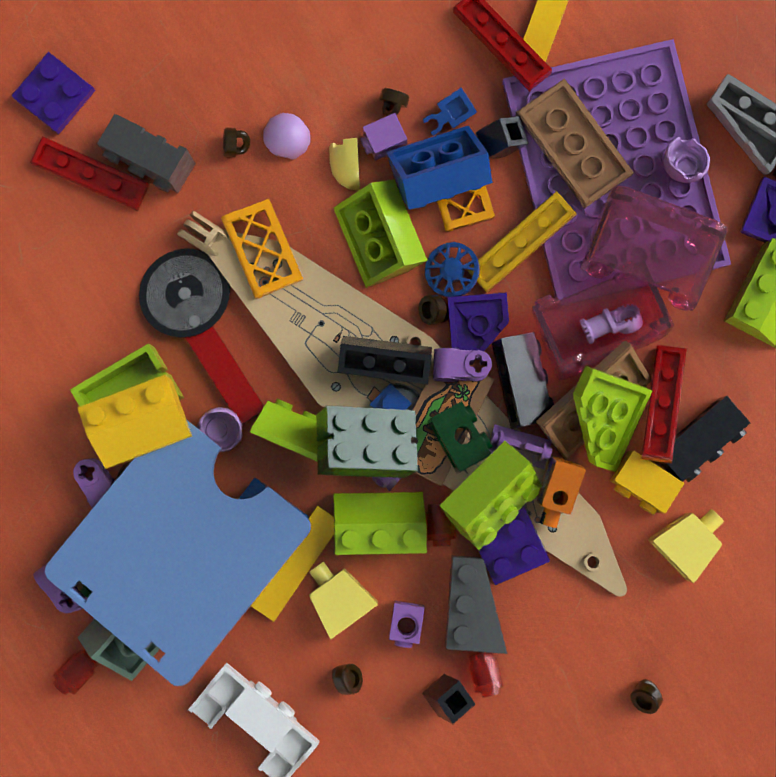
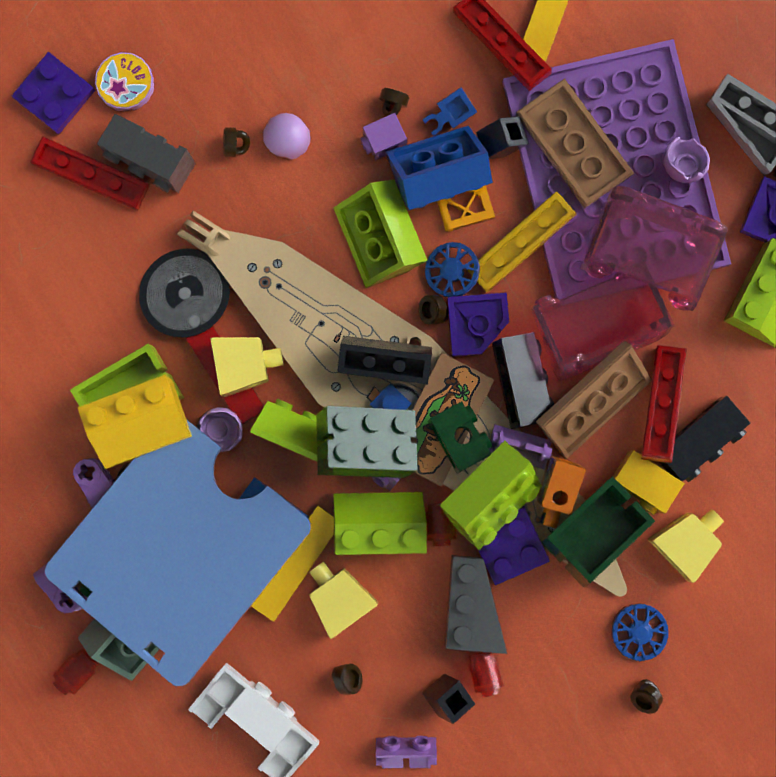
light orange window [221,199,303,299] -> none
light yellow brick [329,138,360,191] -> none
medium lavender brick [389,601,425,648] -> none
medium lavender piece [433,348,492,382] -> none
lime plate [573,366,652,472] -> none
lavender connector [579,304,643,344] -> none
none -> tile [95,52,154,111]
none -> light yellow torso [211,337,284,397]
none -> medium lavender hinge [376,736,437,769]
none -> dark green piece [541,476,655,587]
none -> blue wheel [612,604,669,661]

